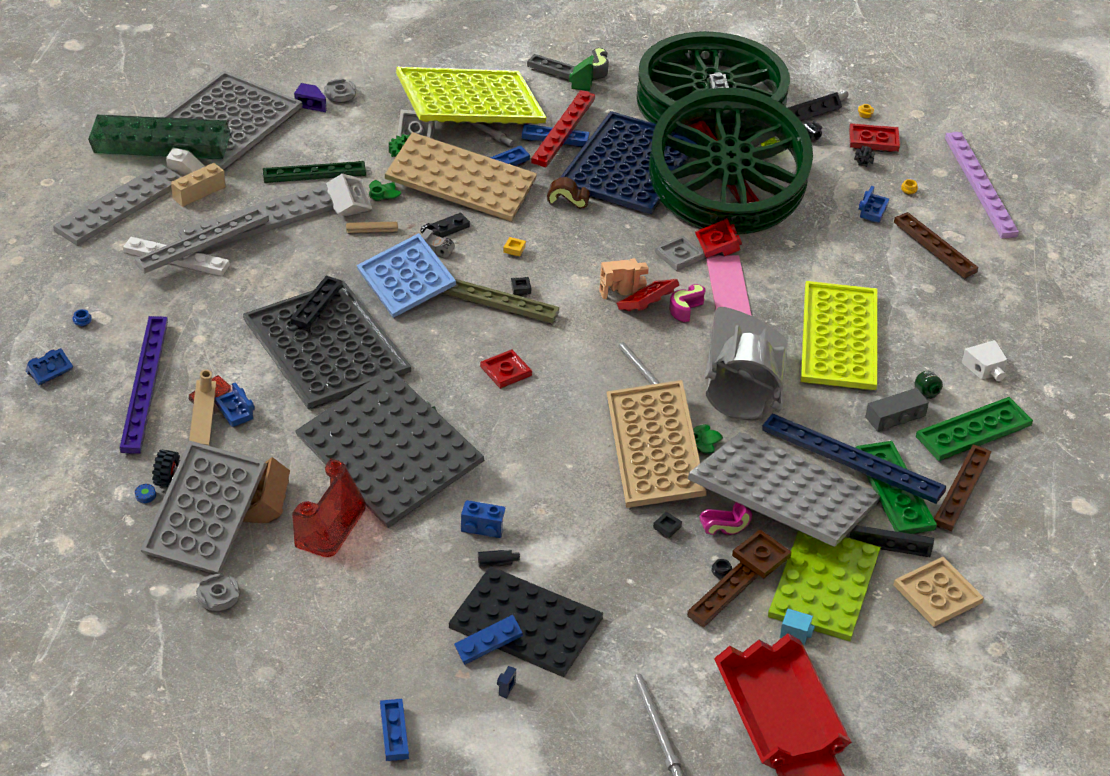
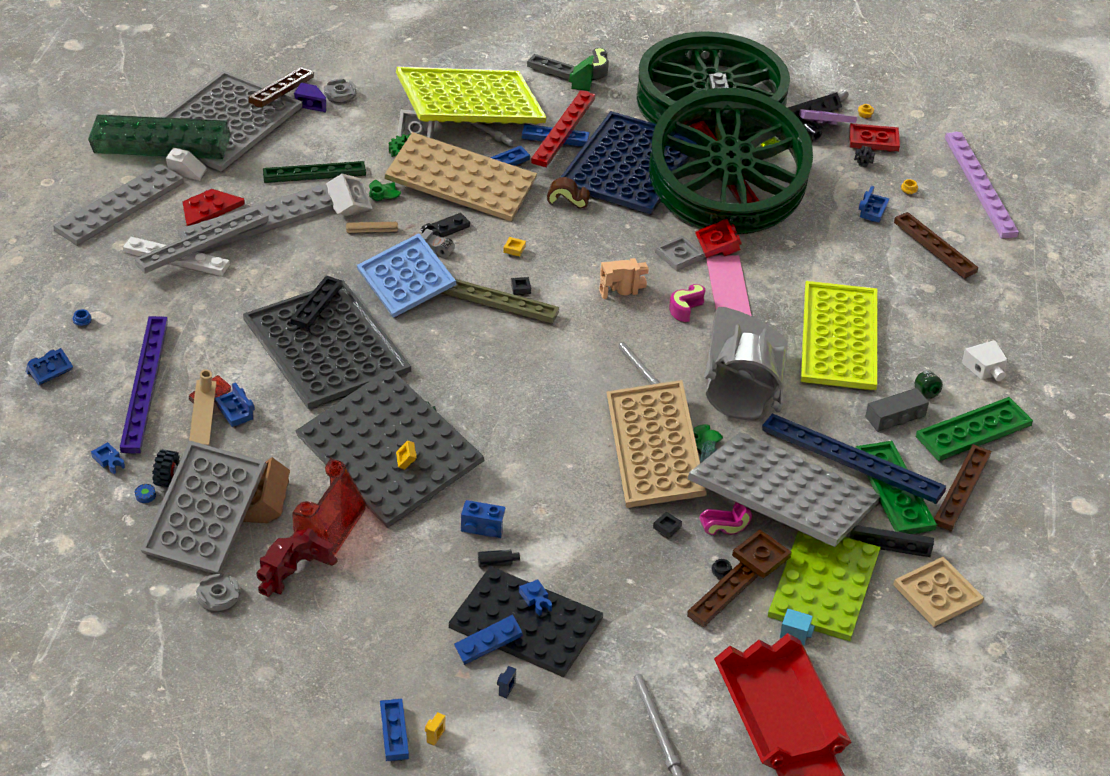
tan brick [171,163,226,207] -> none
red tile [480,349,532,389] -> none
red plate [617,279,680,311] -> none
none -> blue plate [91,442,125,474]
none -> red wing [182,189,245,226]
none -> reddish brown plate [248,67,314,108]
none -> dark red hips [256,528,338,597]
none -> yellow plate [396,440,417,470]
none -> yellow plate [425,712,446,746]
none -> blue plate [519,579,552,616]
none -> clear light blue plate [700,440,717,463]
none -> lavender wing [799,109,857,125]

